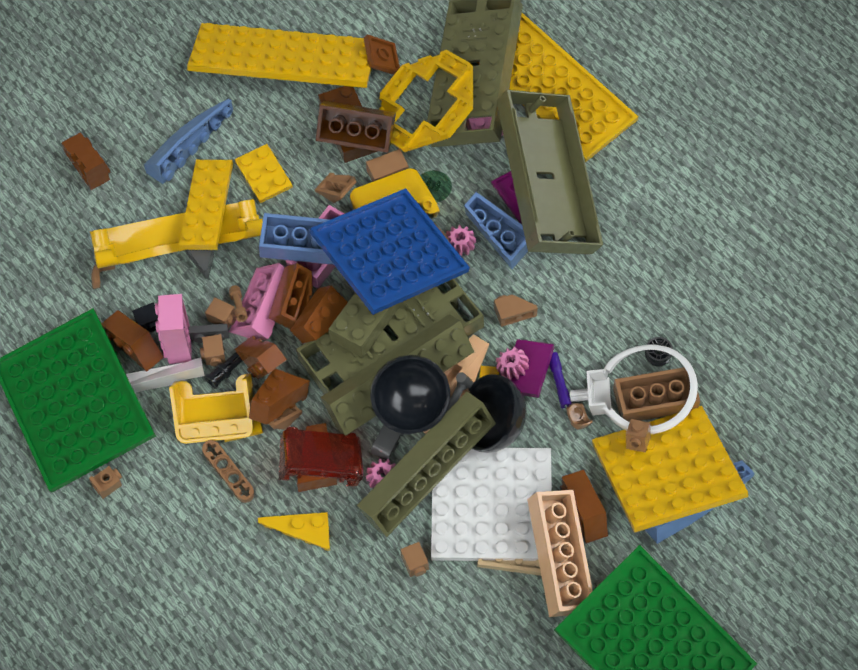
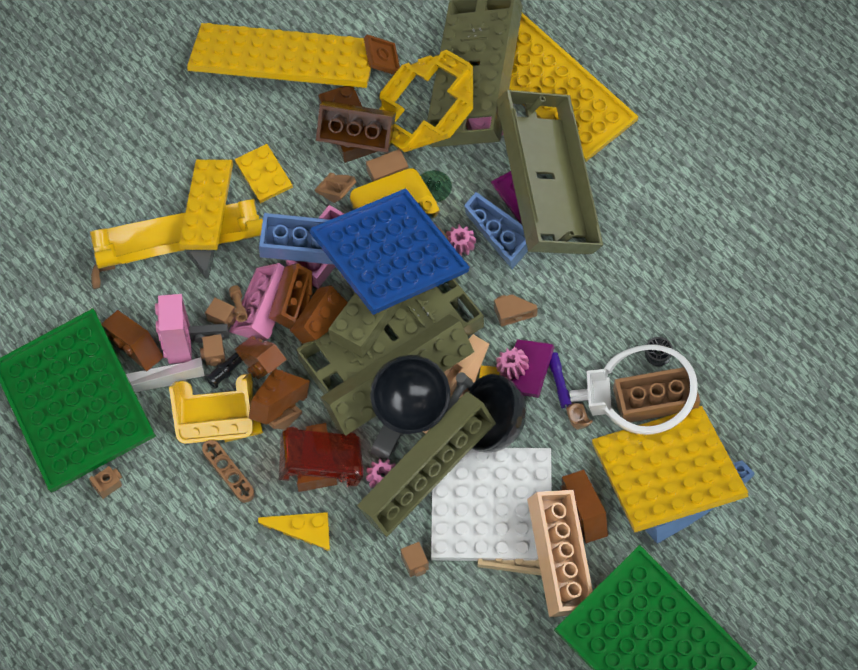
dark orange wedge [61,132,111,190] -> none
black brick [132,302,158,332] -> none
medium blue wedge [144,99,233,184] -> none
medium nougat brick [626,419,651,453] -> none

